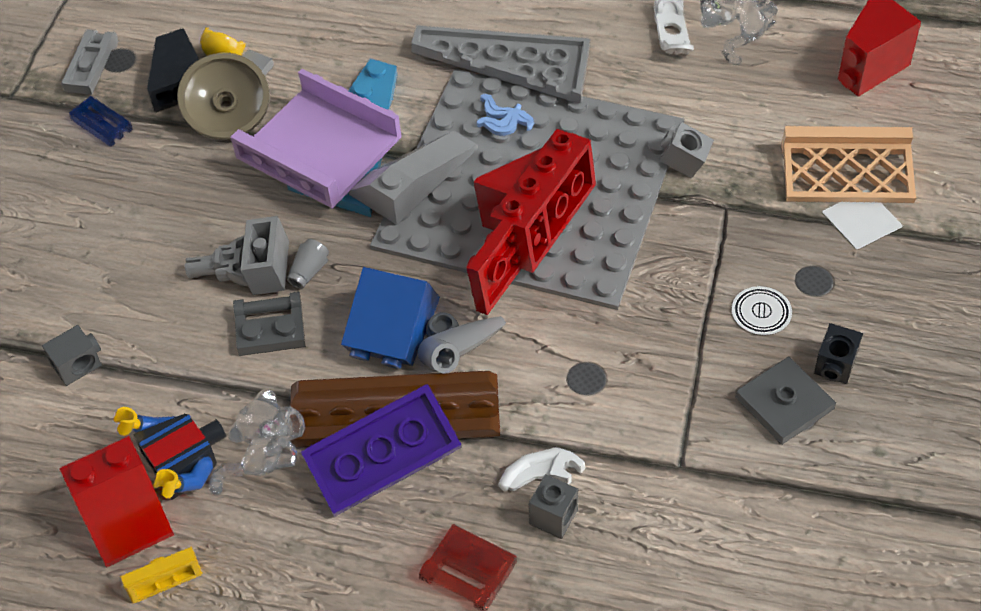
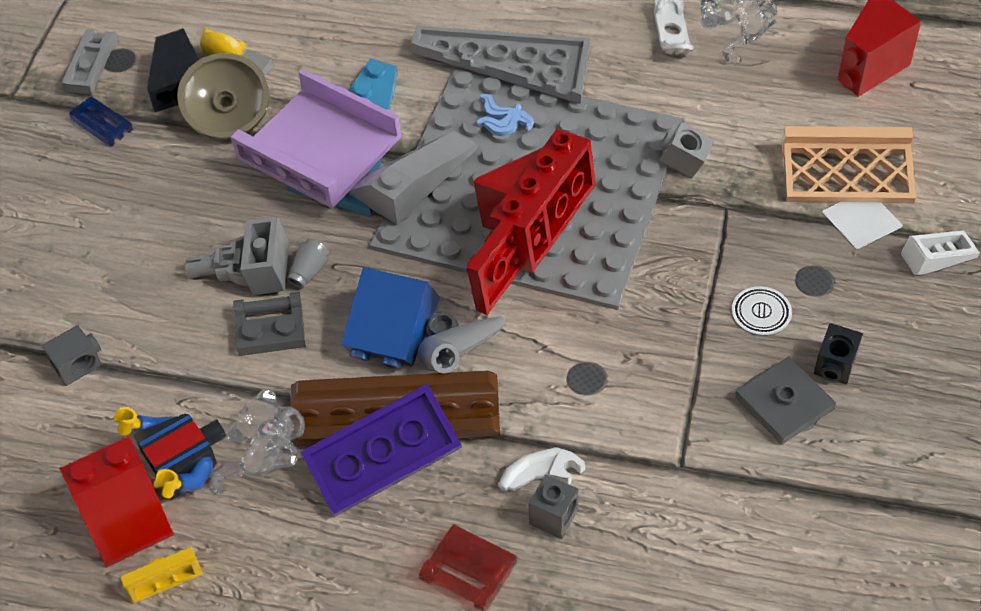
none -> white slope [901,230,980,275]

